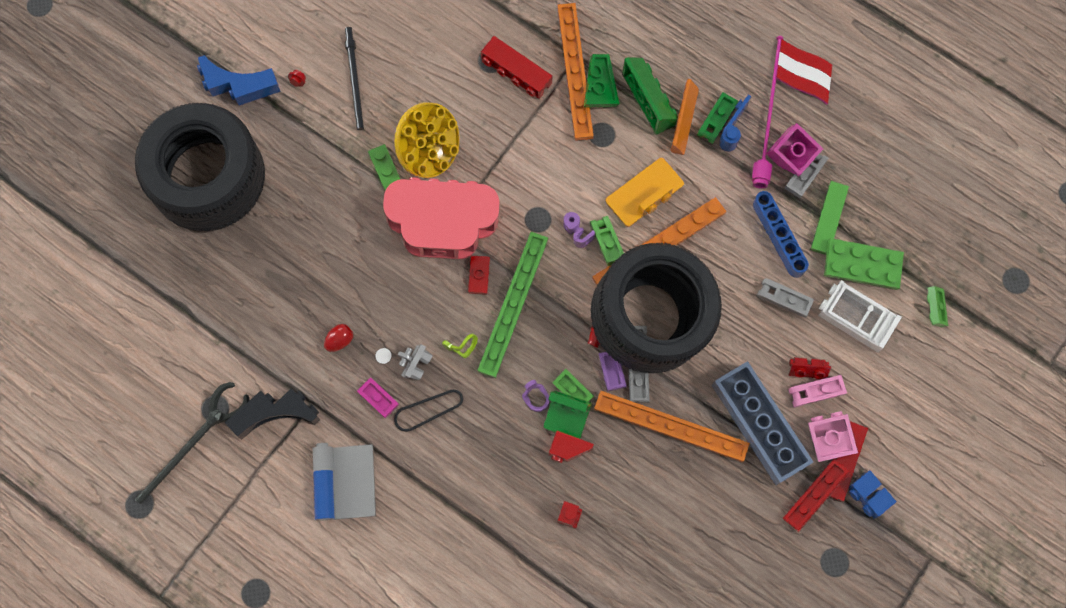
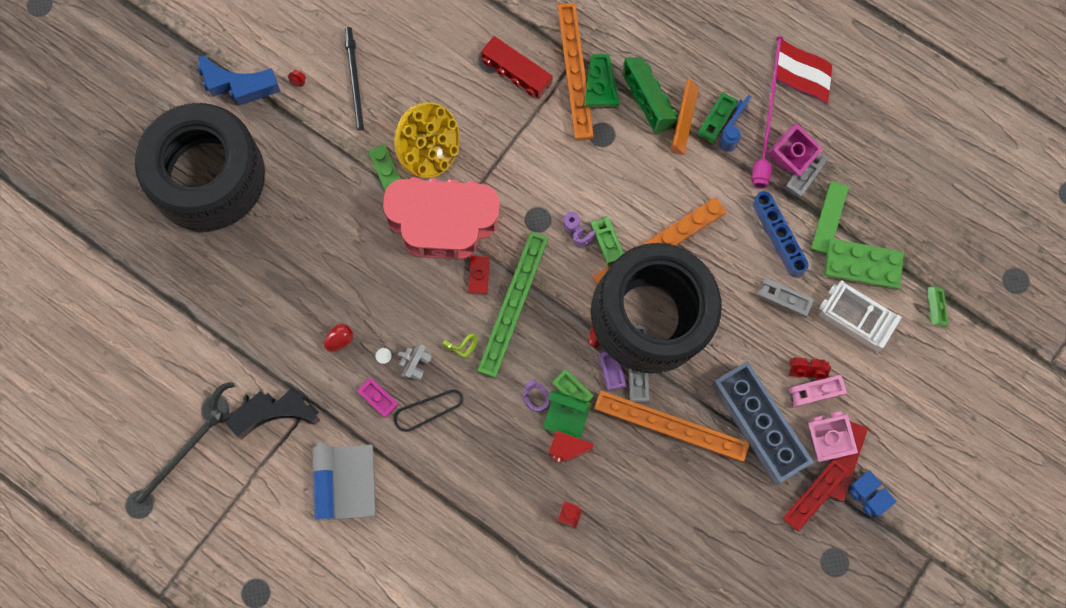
light orange bracket [605,158,684,227] -> none

